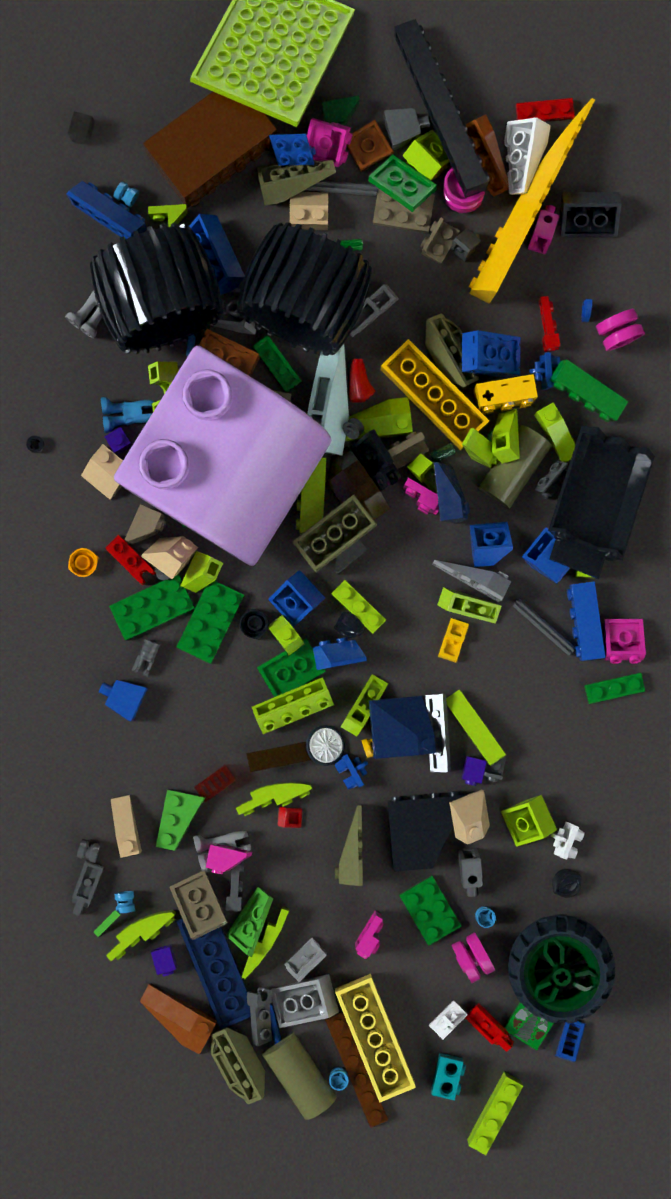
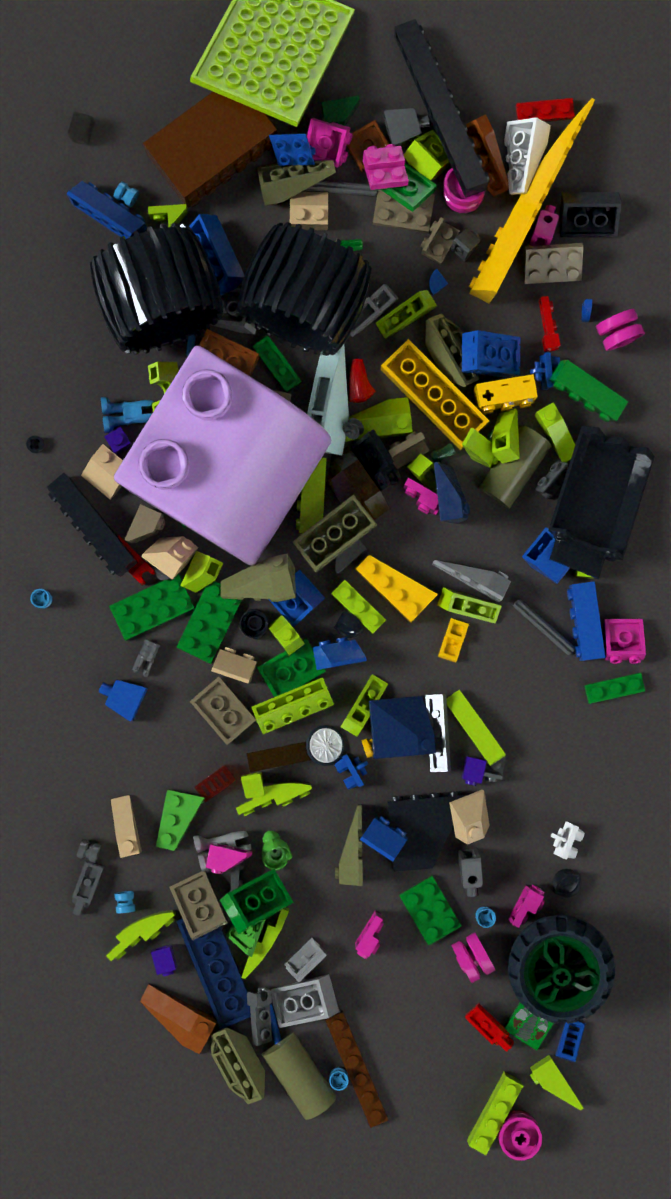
light grey piece [65,291,102,339] -> none
light orange hat [68,548,99,577] -> none
bright green piece [94,910,120,937] -> none
red slope [278,807,302,828] -> none
light yellow brick [335,974,416,1102] -> none
white hips [429,1000,468,1039] -> none
teal brick [431,1053,466,1101] -> none
blue slope [470,522,513,567] -> none
lime slope [501,795,557,847] -> none
none -> dark azure wheel [30,589,53,609]
none -> black brick [47,473,138,577]
none -> dark tan plate [190,677,256,745]
none -> tan slope [211,647,257,684]
none -> green slope [220,869,294,934]
none -> olive wedge [221,553,296,602]
none -> lime slope [241,772,265,799]
none -> bright green piece [261,830,293,871]
none -> yellow wedge [355,555,438,623]
none -> blue slope [360,816,408,862]
none -> dark pink plate [363,144,409,190]
none -> lime slope [376,290,437,339]
none -> blue tile [429,269,448,296]
none -> dark pink wheel [497,1111,542,1161]
none -> dark pink plate [508,884,545,928]
none -> dark tan plate [524,243,583,284]
none -> lime slope [530,1055,584,1111]

